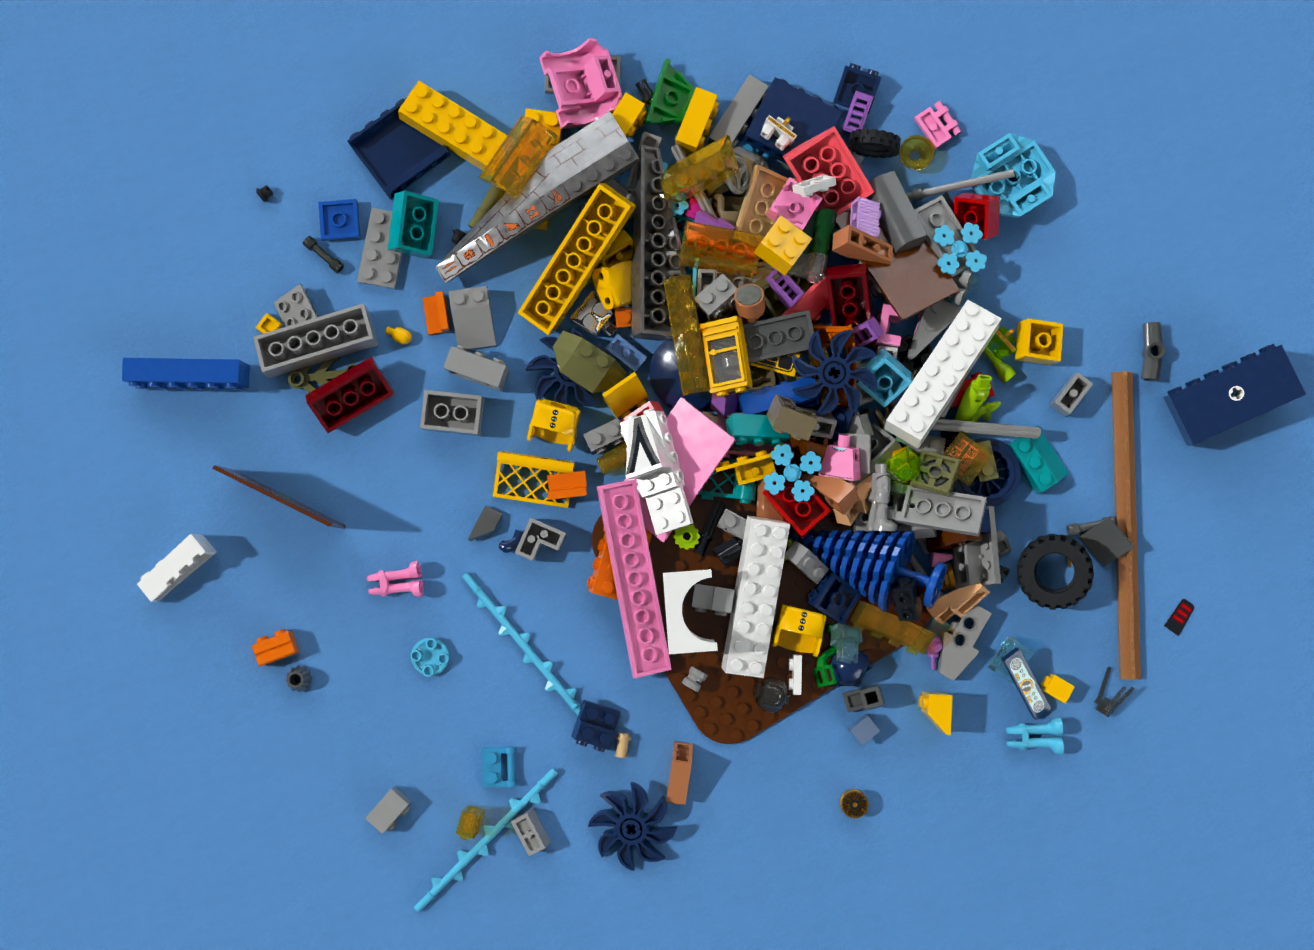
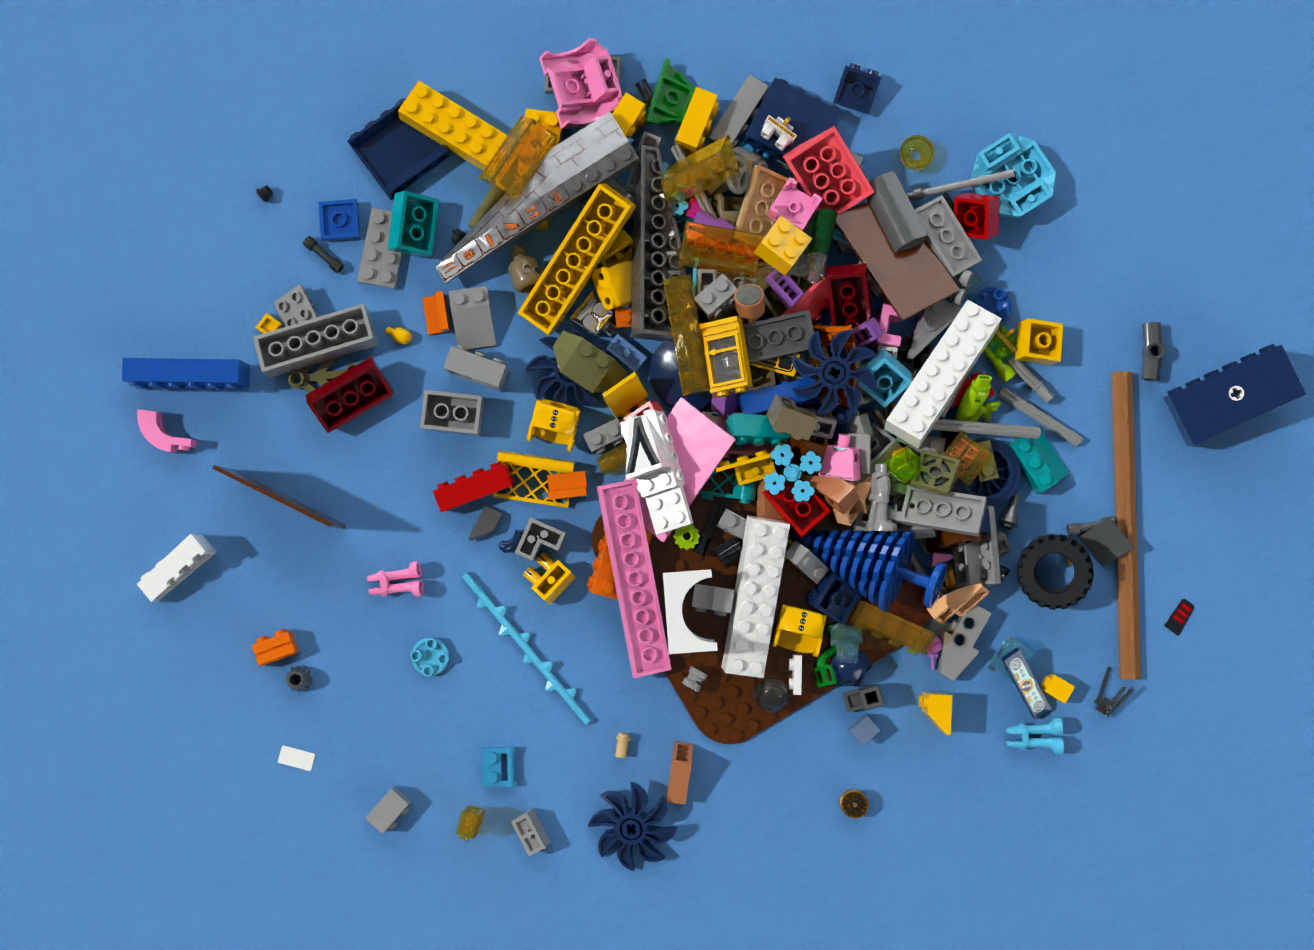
medium azure plant [414,768,558,912] -> none
dark blue plate [571,700,621,752] -> none
white plate [792,174,836,197] -> none
nougat slope [832,225,893,264] -> none
medium lavender slope [842,91,874,132] -> none
black tyre [848,128,901,158] -> none
lavender brick [850,196,881,238] -> none
black brick [891,576,922,621] -> none
bright pink plate [914,101,962,149] -> none
medium azure plant [933,222,987,275] -> none
light grey brick [1049,372,1093,416] -> none
none -> bright pink arch [137,409,197,453]
none -> white sticker [278,745,315,771]
none -> red brick [433,461,515,512]
none -> dark tan piece [508,245,542,293]
none -> yellow brick [523,553,576,605]
none -> blue dish [973,287,1011,323]
none -> light grey axle [998,388,1083,446]
none -> flat silver cone [998,494,1020,530]
none -> light grey axle [1007,356,1055,404]

